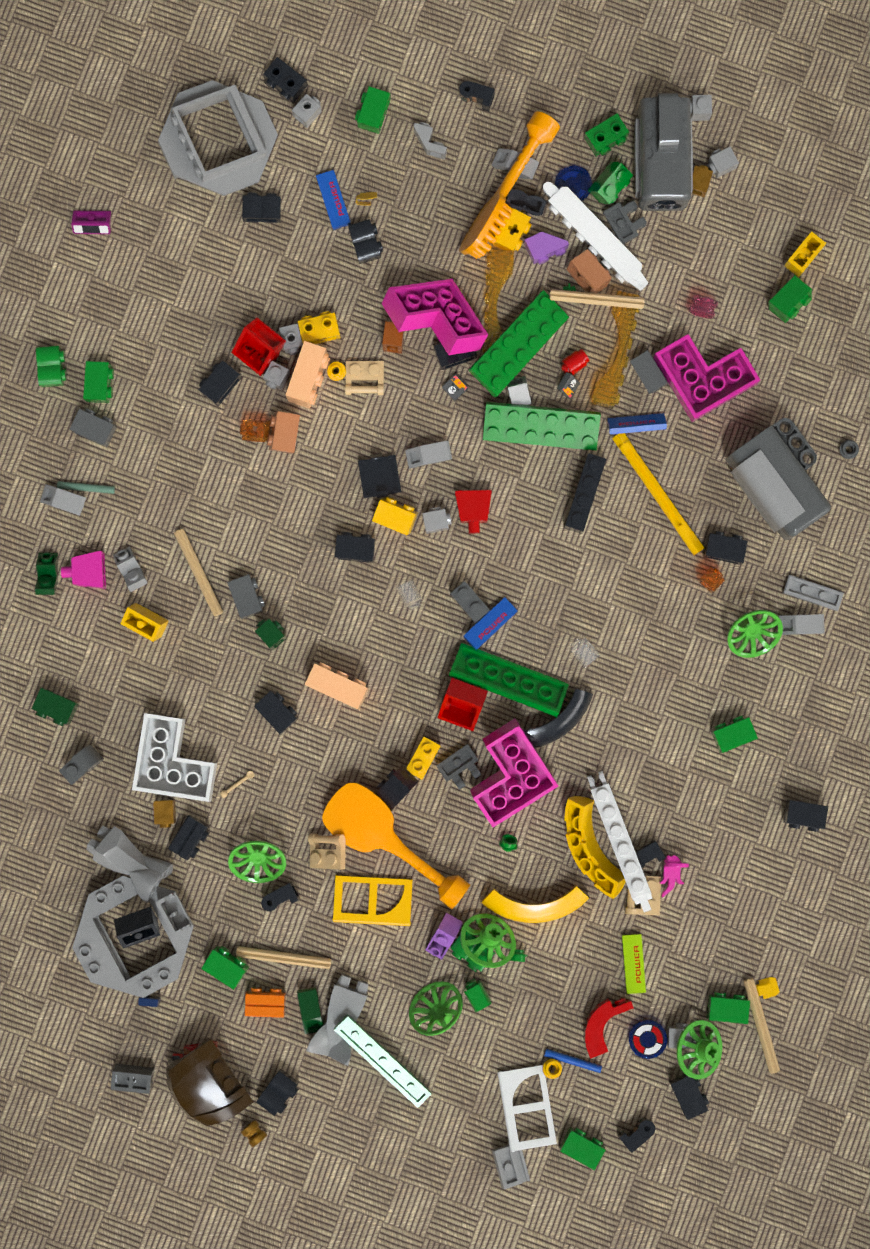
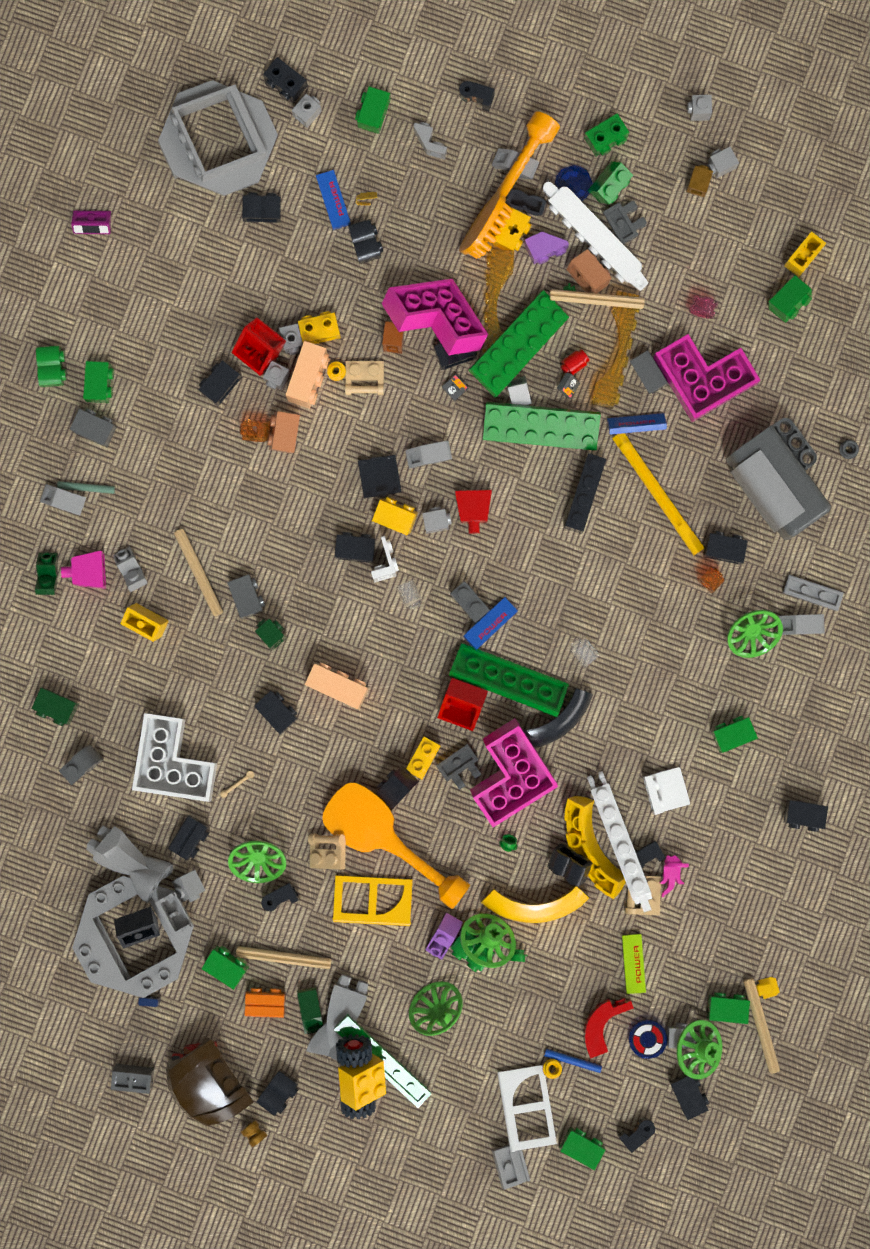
pearl gold brick [153,800,176,828] -> none
green brick [463,978,492,1012] -> none
dark grey piece [634,93,693,211] -> none
none -> light grey brick [172,870,205,902]
none -> brick [336,1034,386,1119]
none -> white bracket [371,536,399,582]
none -> black brick [547,843,593,887]
none -> white bracket [643,767,690,815]

